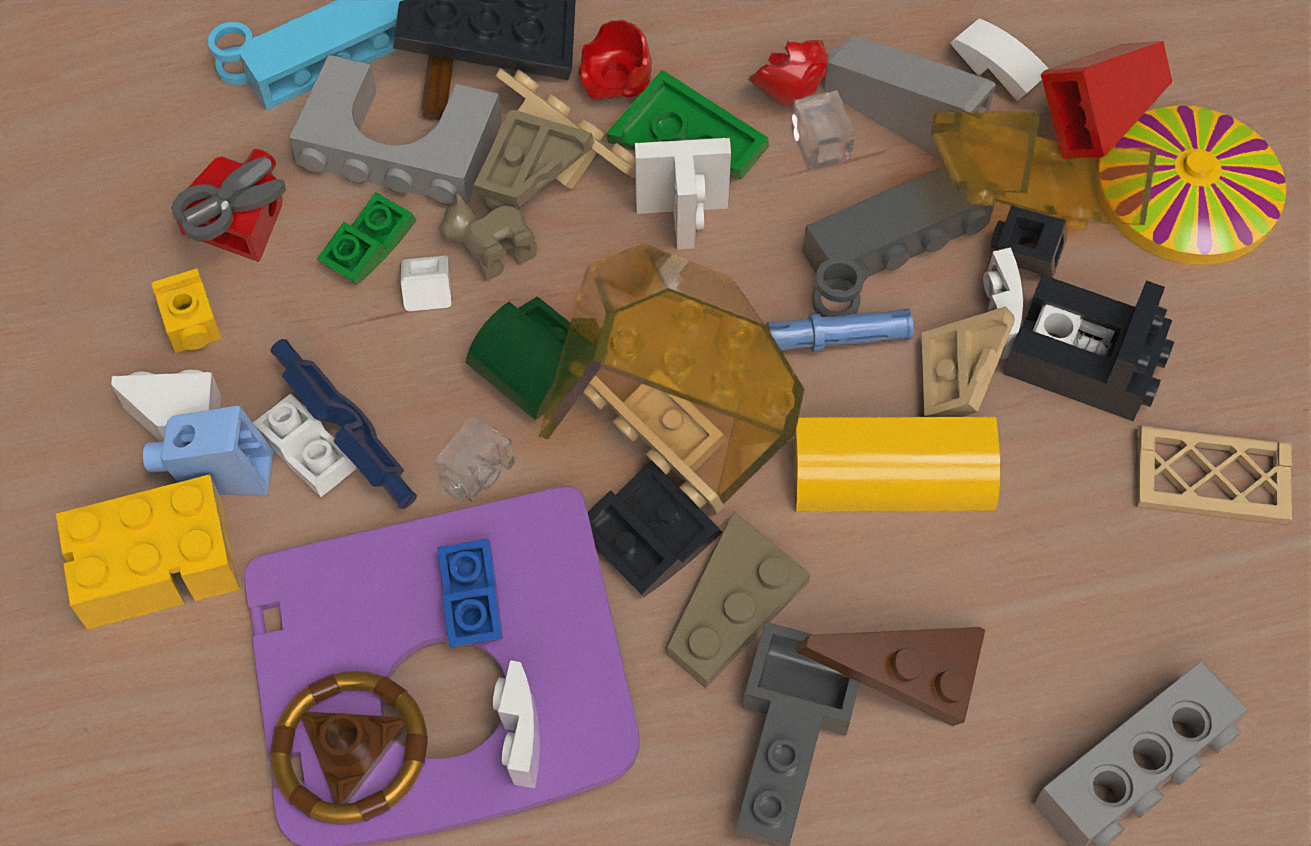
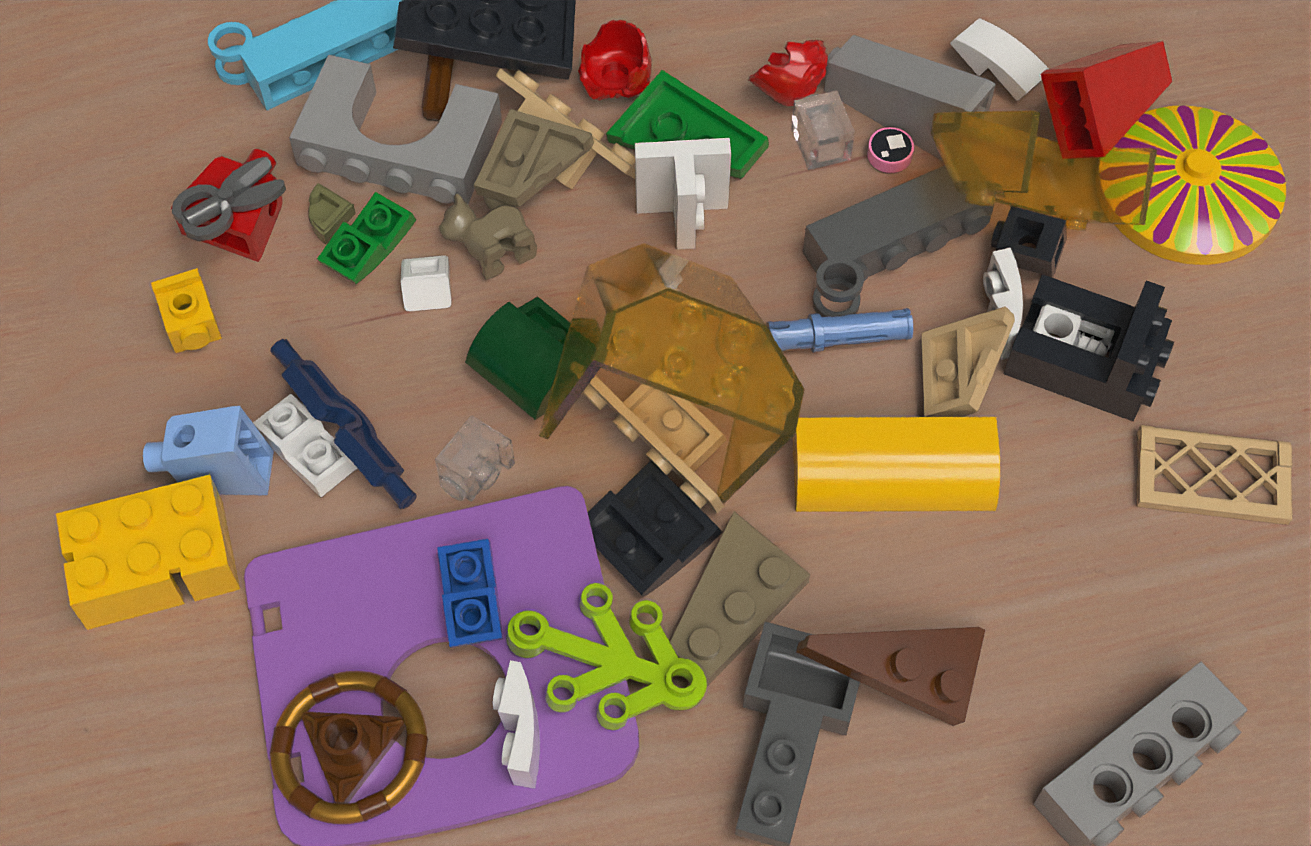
white slope [111,369,222,442] -> none
none -> olive tile [308,183,356,245]
none -> lime plant [506,583,707,730]
none -> tile [867,127,914,173]

